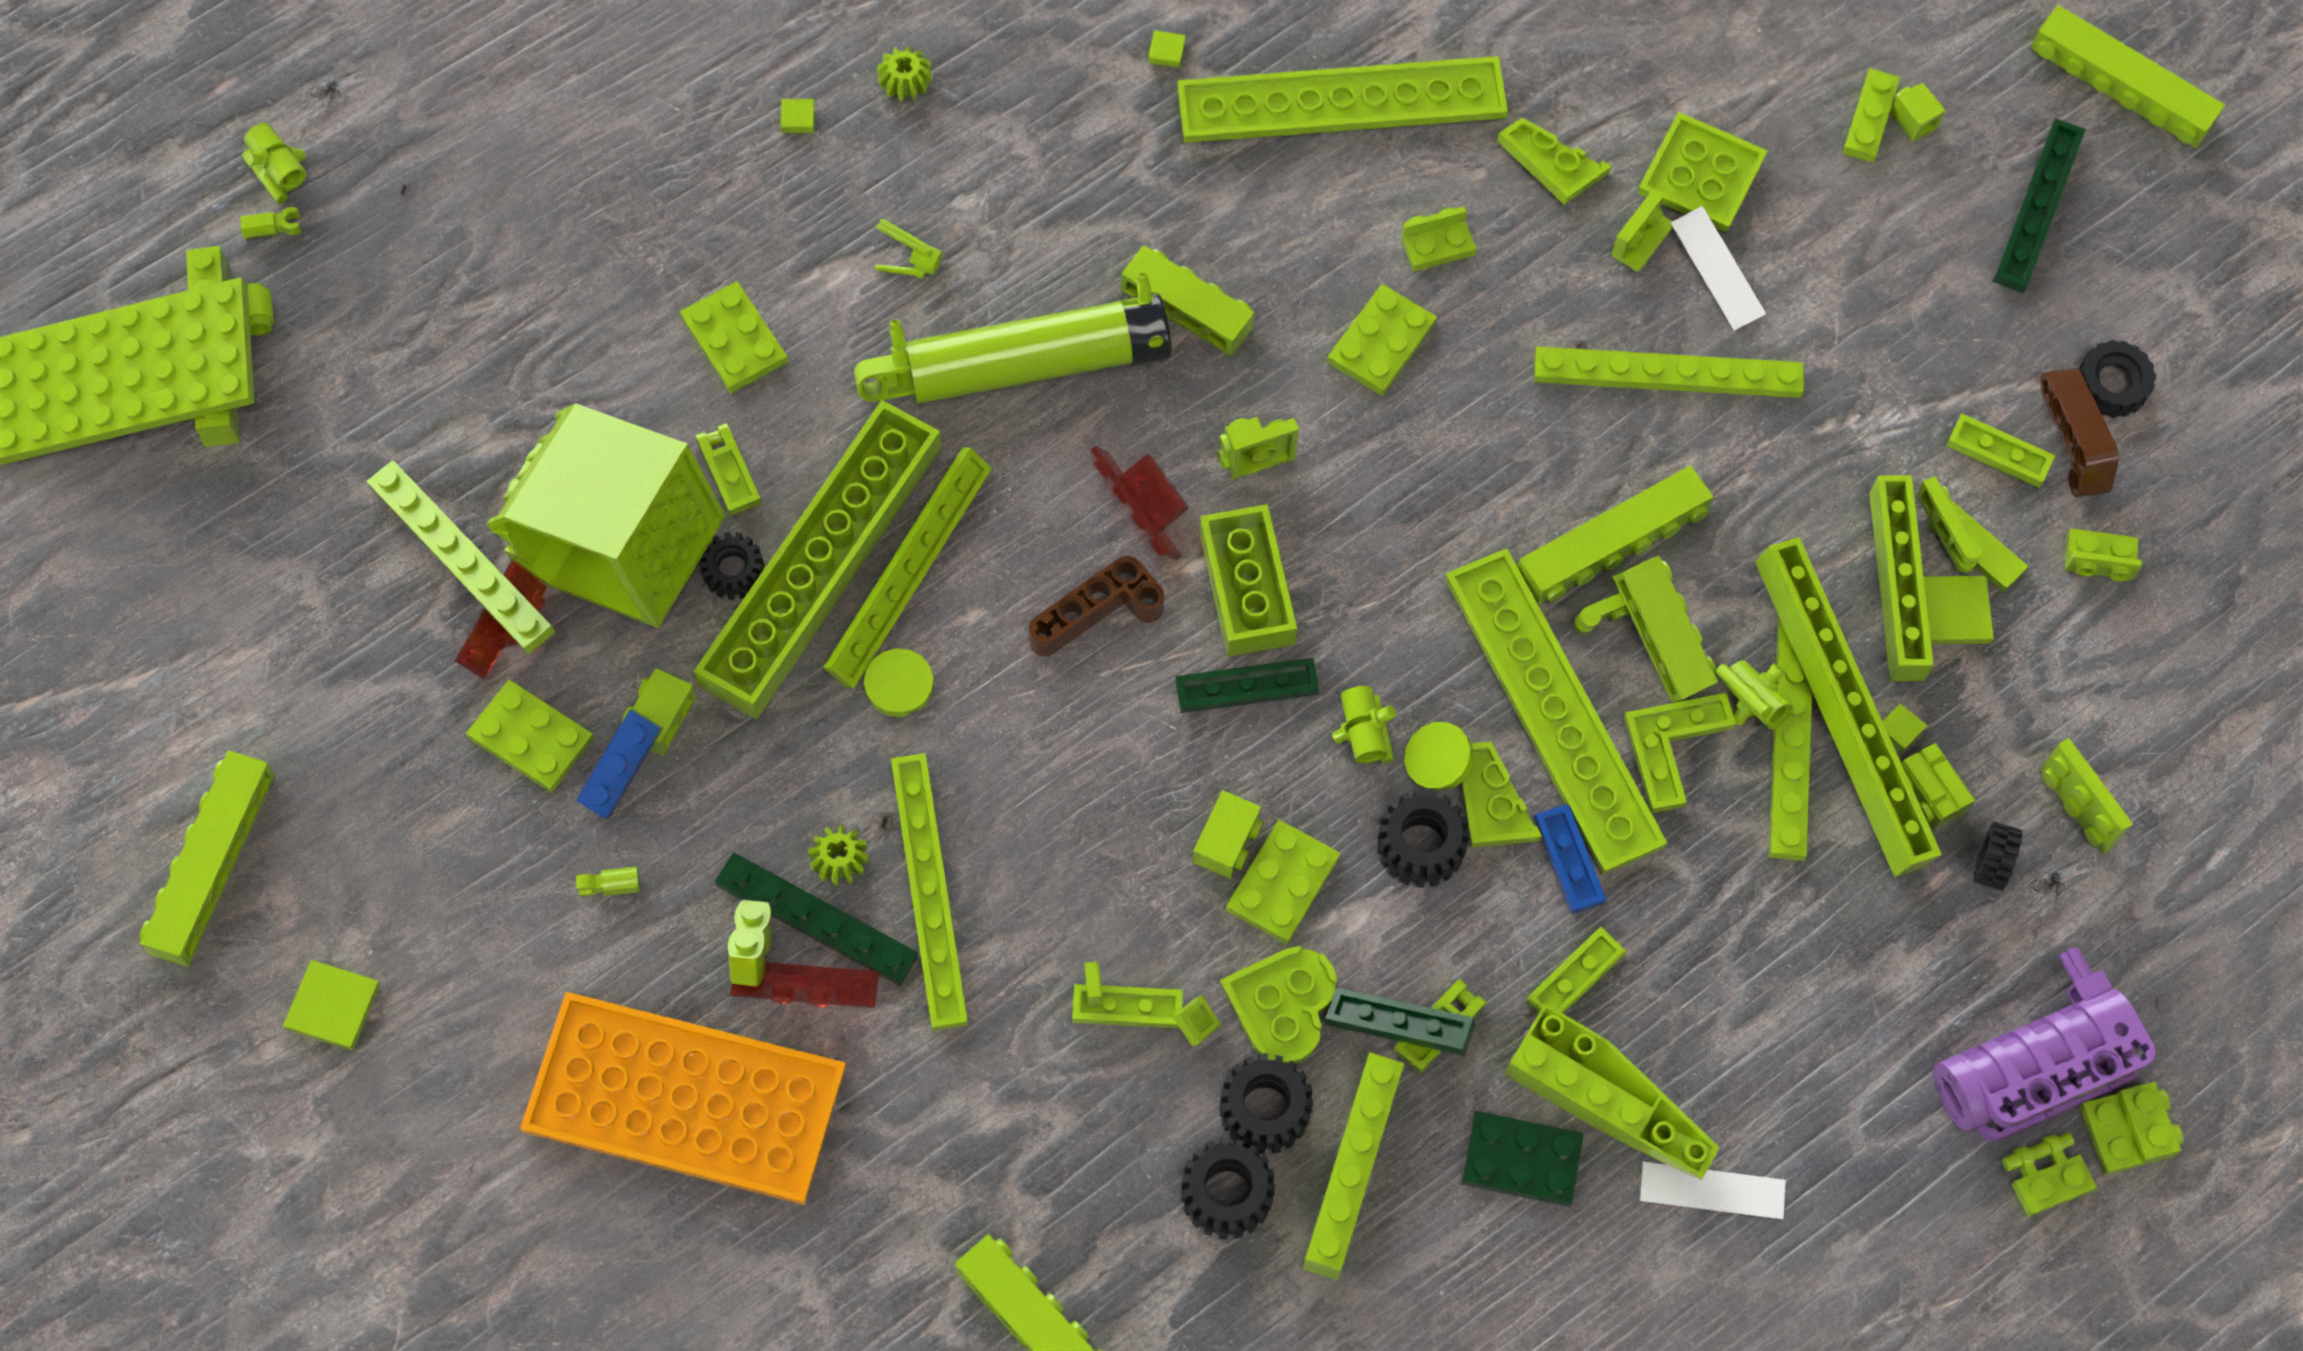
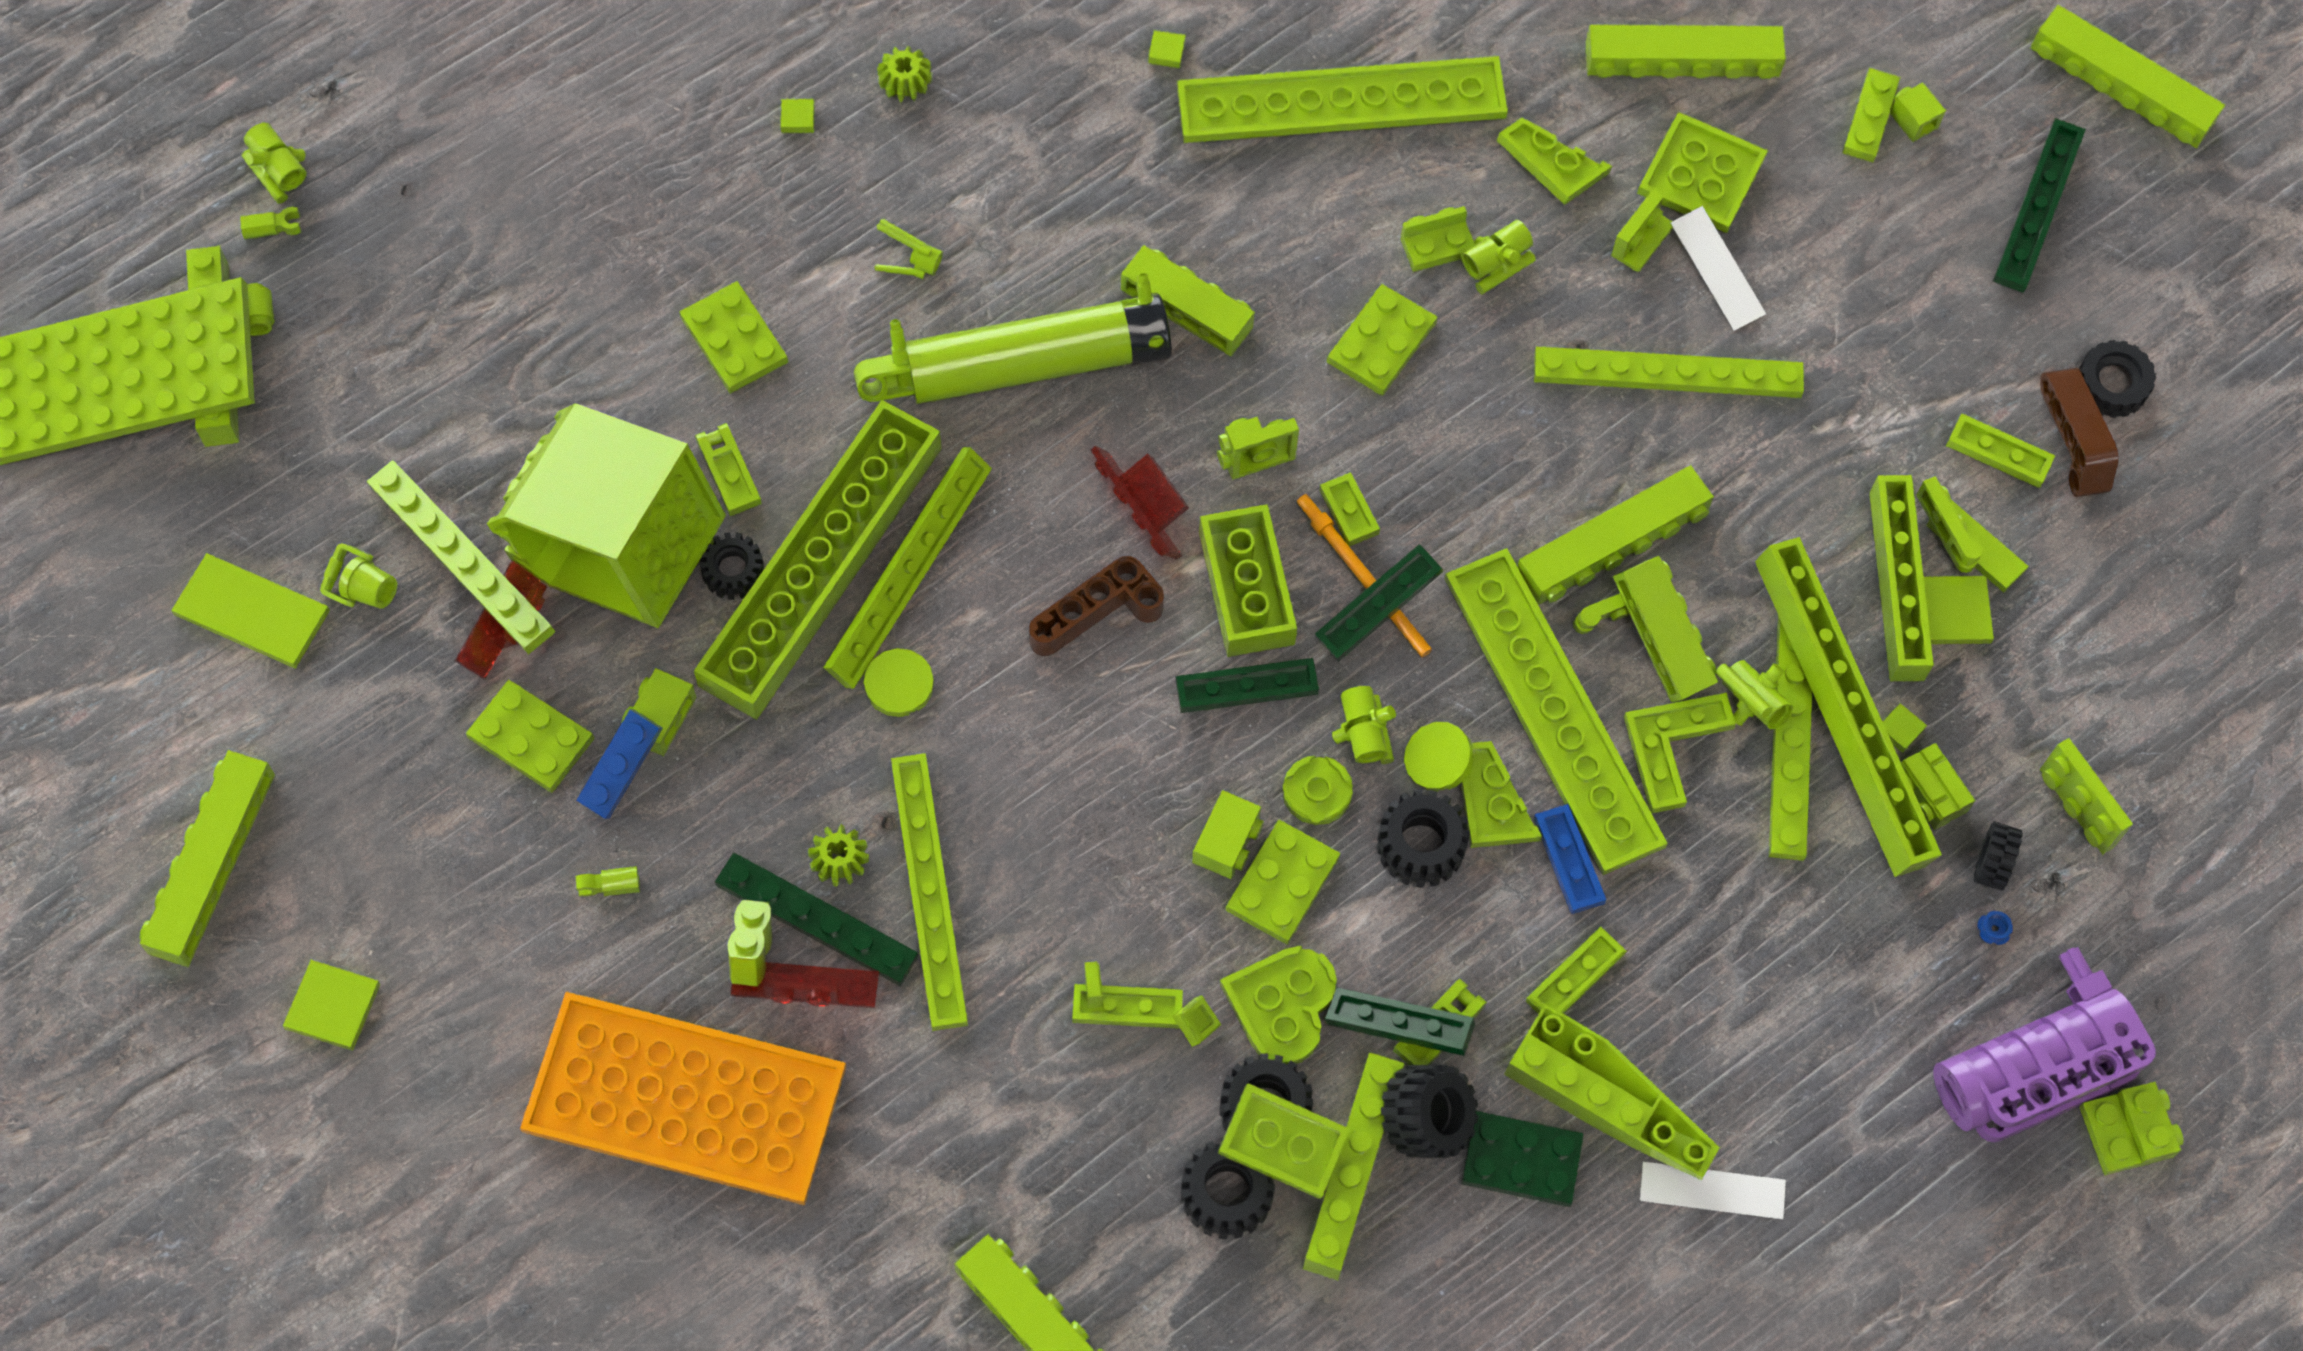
lime plate [2002,1132,2097,1218] -> none
lime bracket [2065,528,2142,581] -> none
none -> lime tile [171,553,330,669]
none -> lime piece [320,543,397,609]
none -> lime plate [1218,1083,1350,1199]
none -> lime tile [1282,756,1353,825]
none -> light orange bar [1296,494,1432,658]
none -> dark green plate [1315,544,1443,662]
none -> lime plate [1319,472,1380,547]
none -> black tyre [1381,1065,1478,1158]
none -> lime pin [1461,220,1536,295]
none -> lime brick [1585,25,1786,79]
none -> blue plate [1977,911,2013,945]

